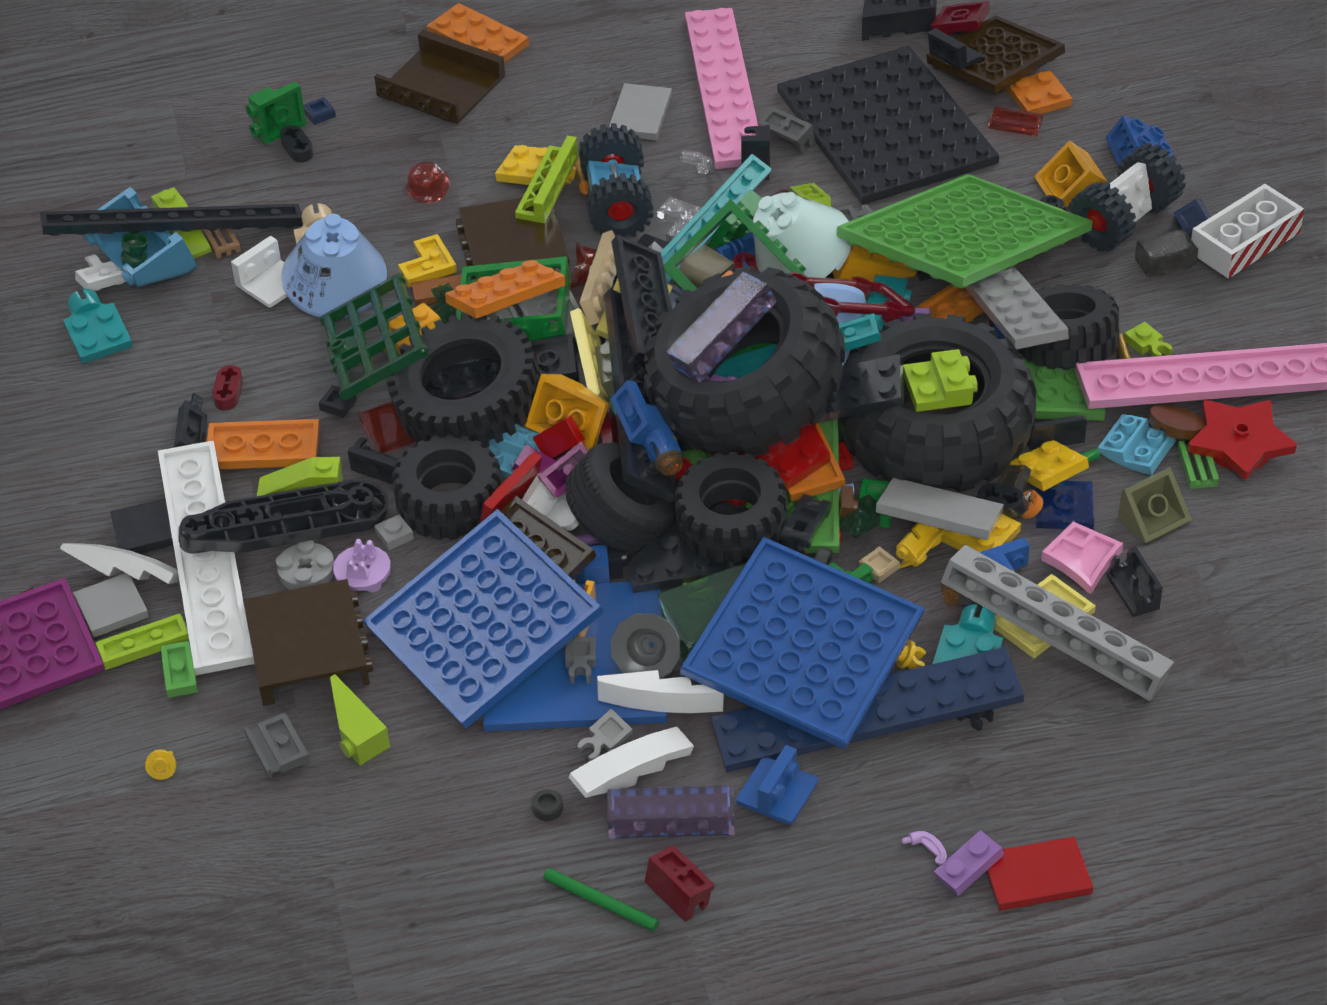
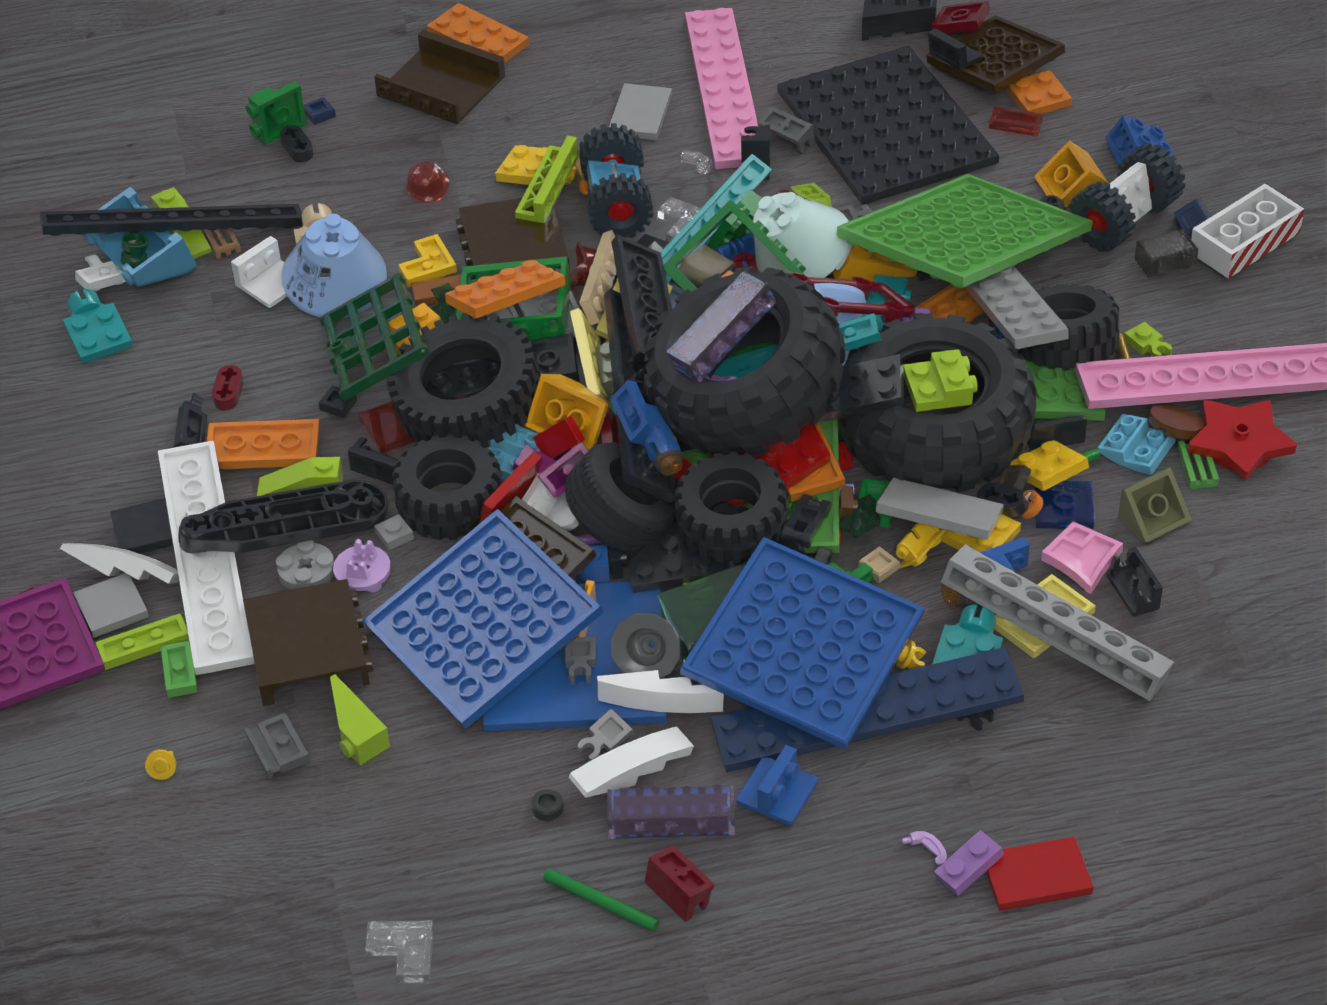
none -> clear plate [366,920,434,983]

